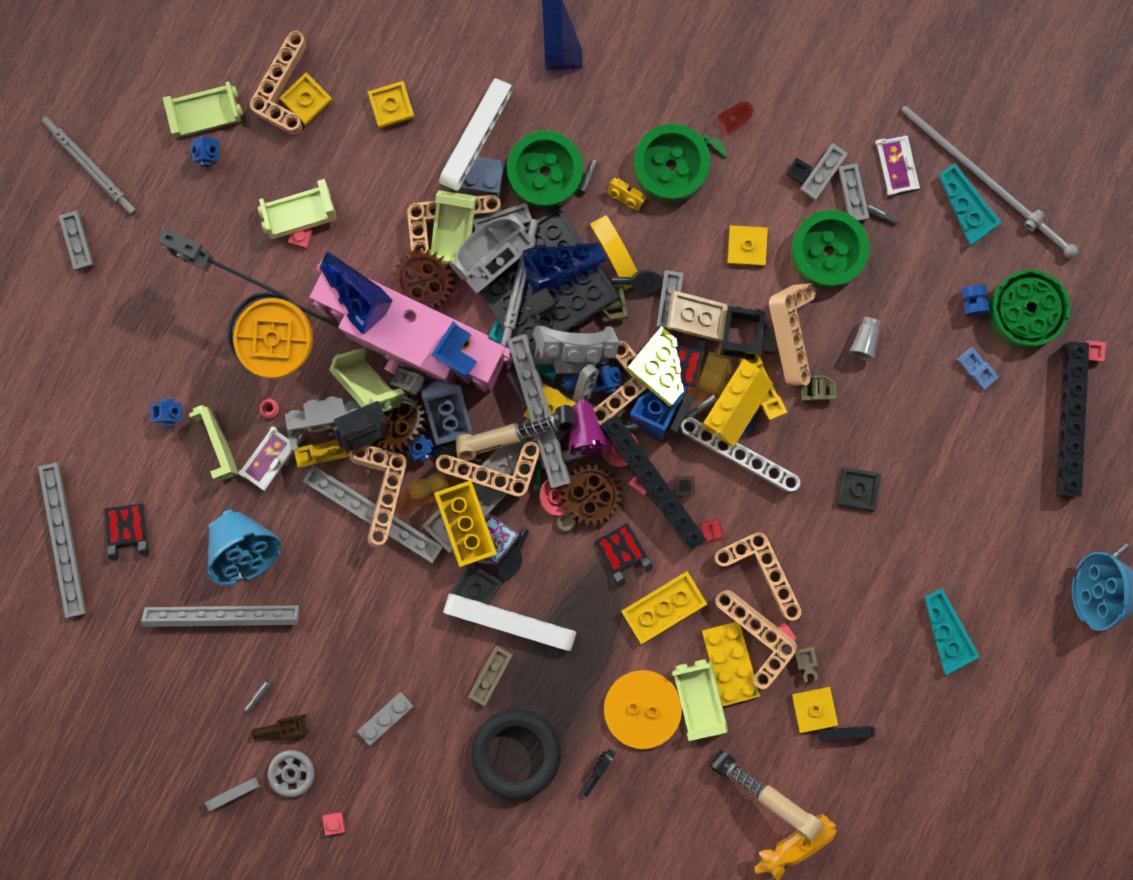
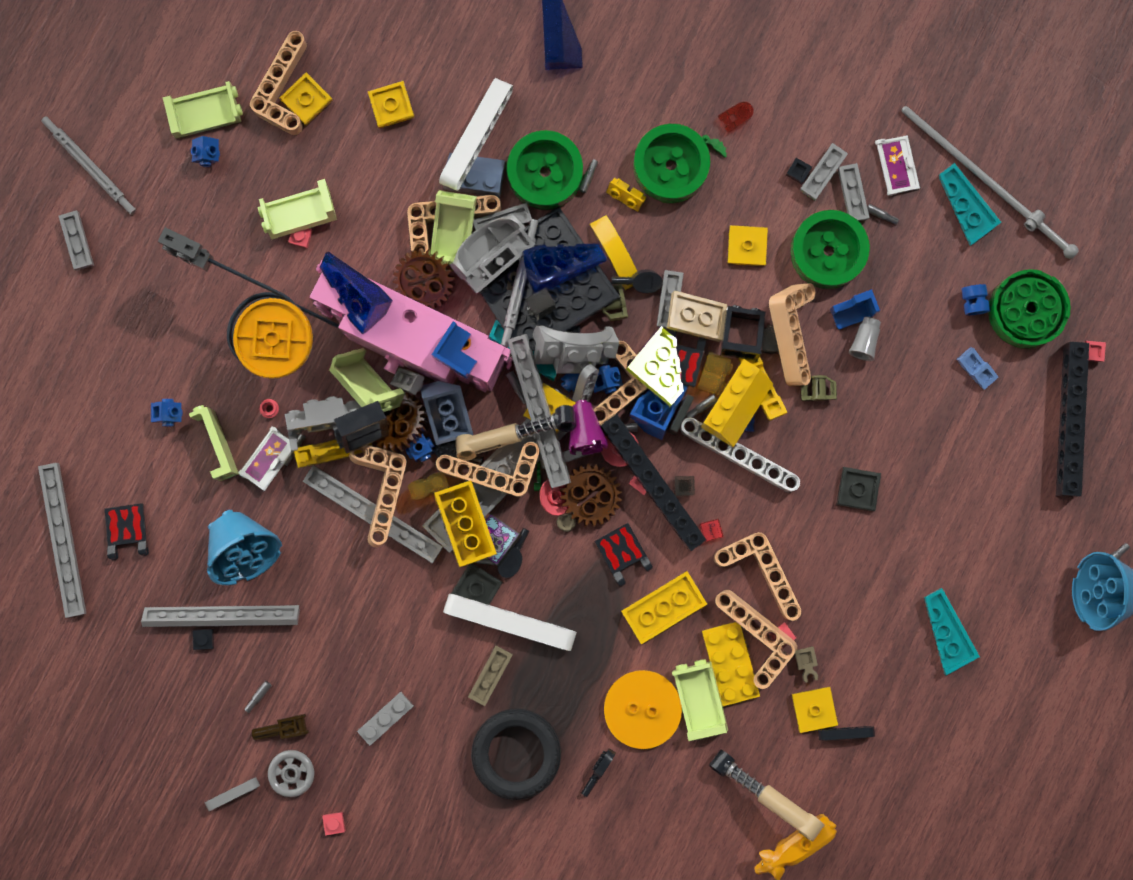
none -> black plate [193,629,214,650]
none -> blue panel [830,289,880,330]

